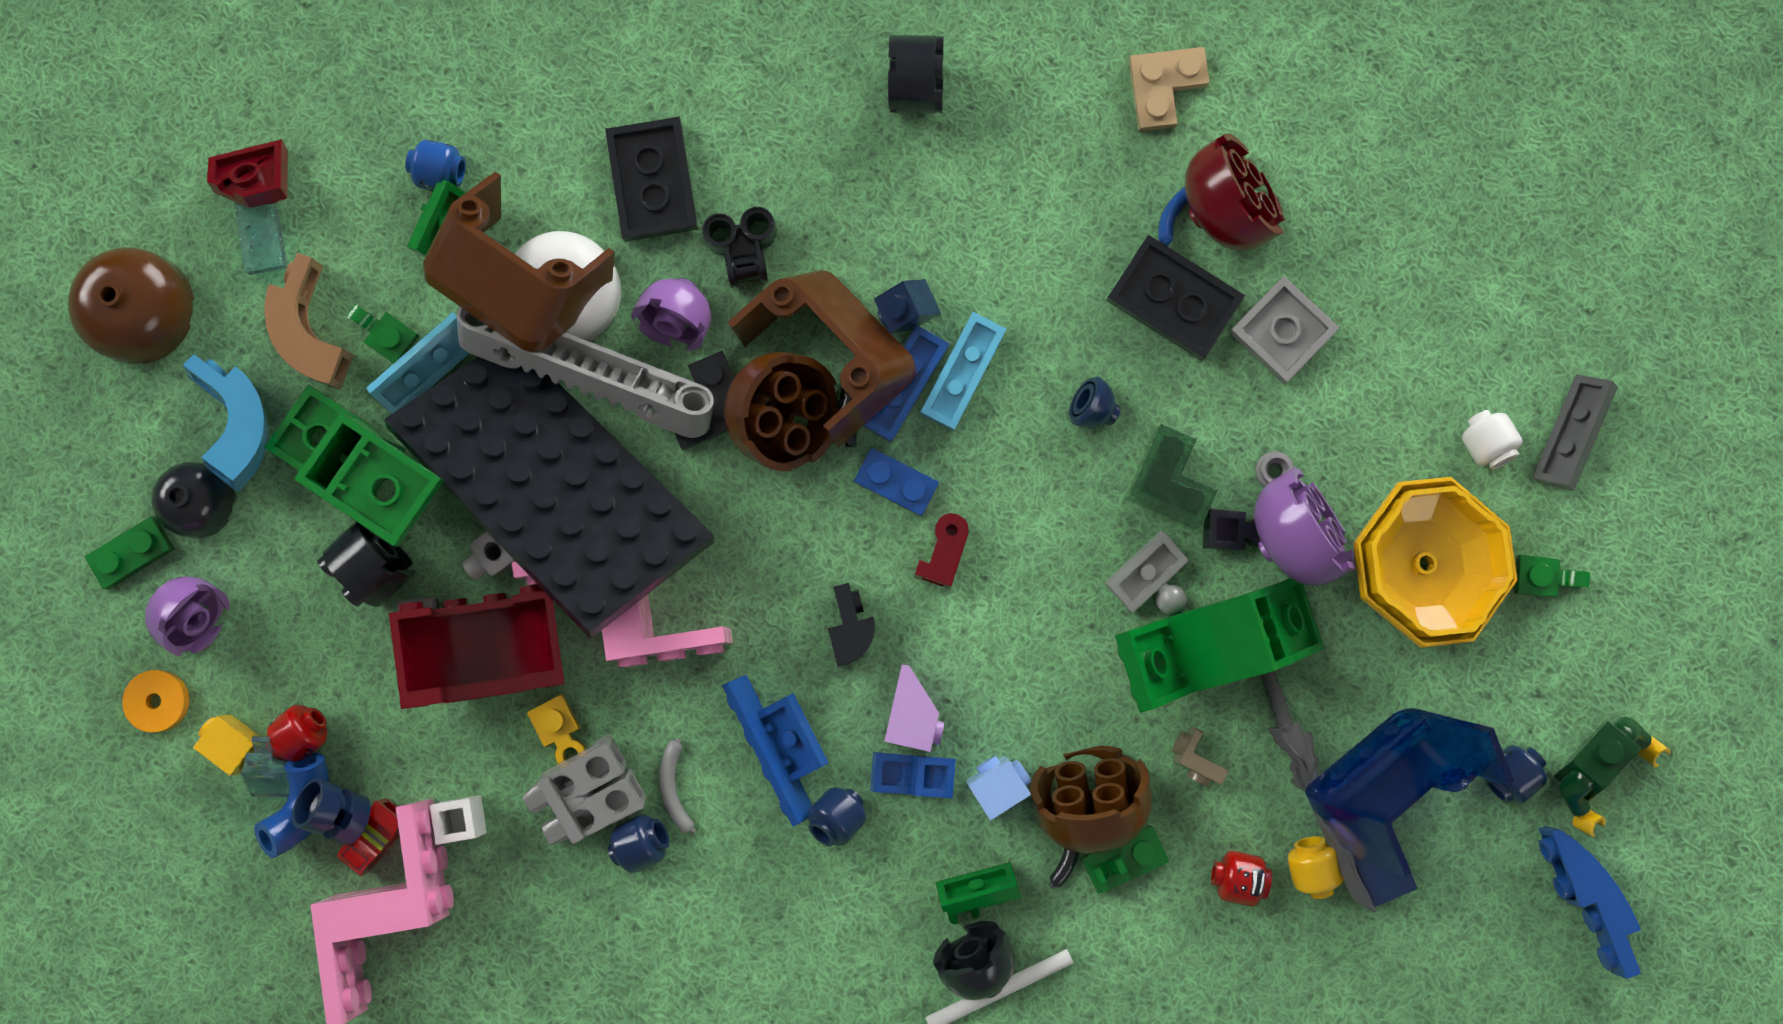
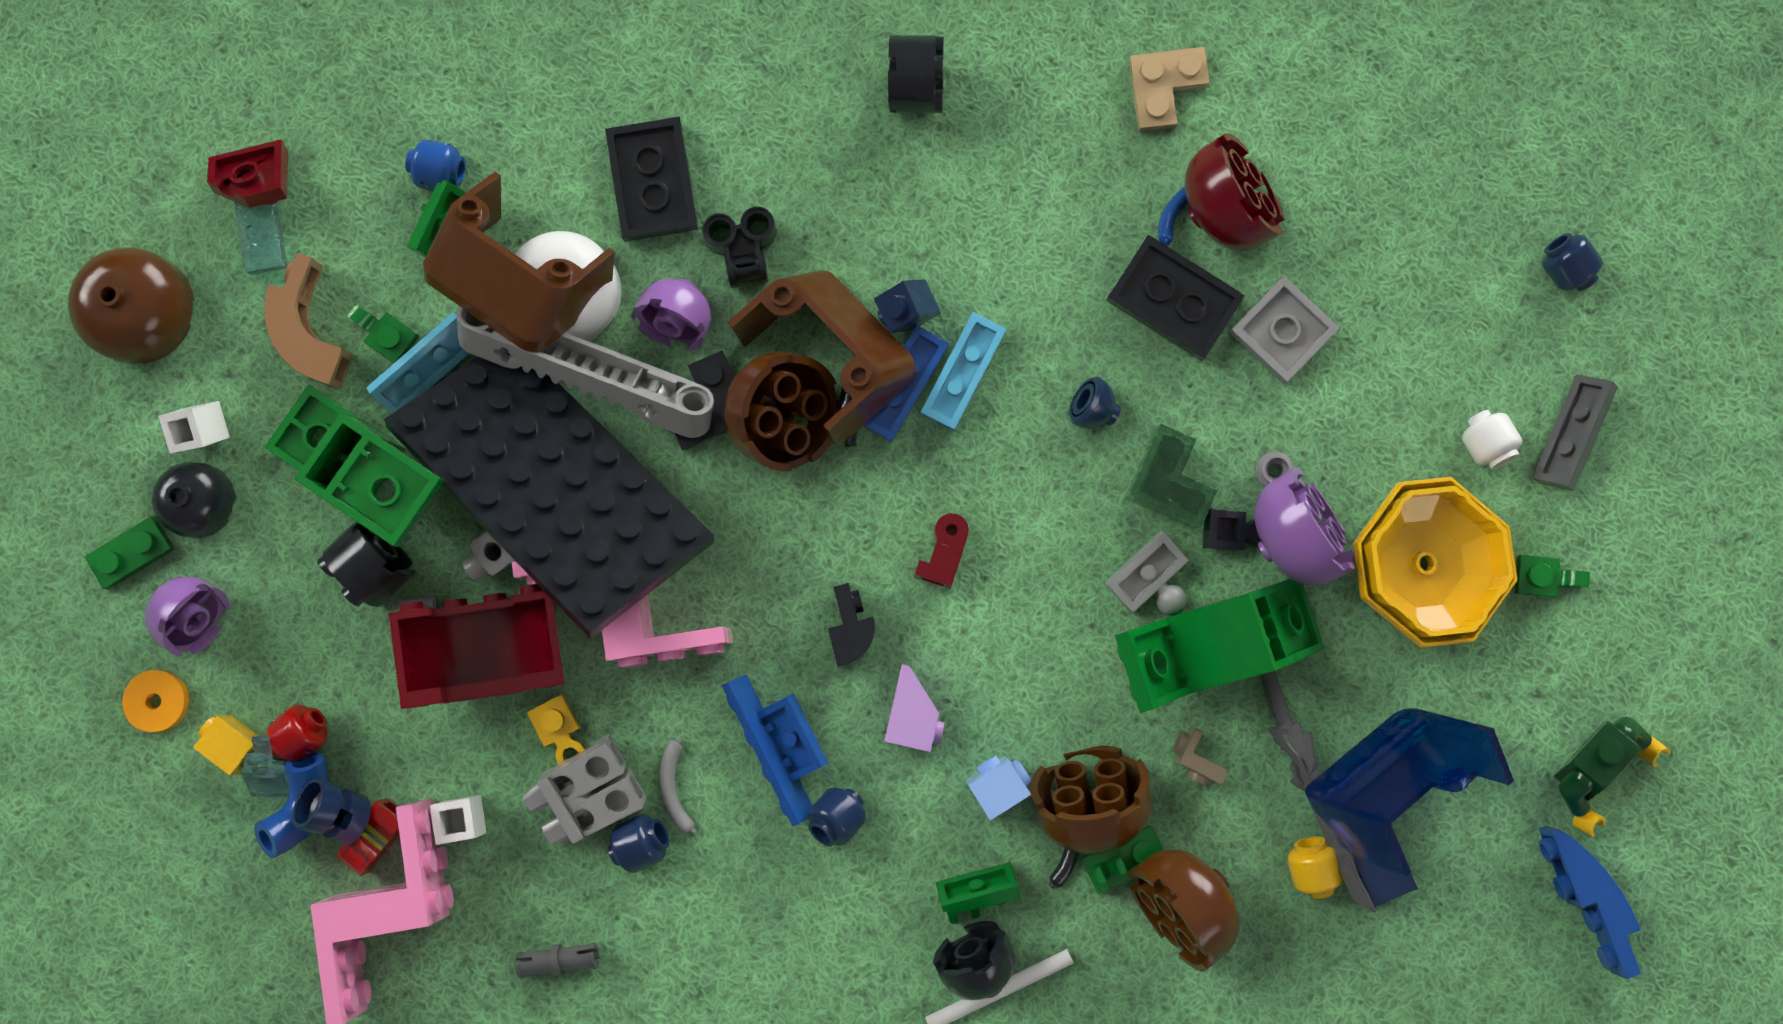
dark azure arch [183,354,268,492] -> none
blue plate [854,448,939,517] -> none
blue slope [870,752,956,798] -> none
red head [1211,851,1272,907] -> none
dark blue head [1485,745,1547,804] -> none
none -> white brick [158,401,230,453]
none -> dark grey pin [515,942,600,978]
none -> reddish brown cylinder [1127,849,1239,972]
none -> dark blue head [1542,233,1603,291]

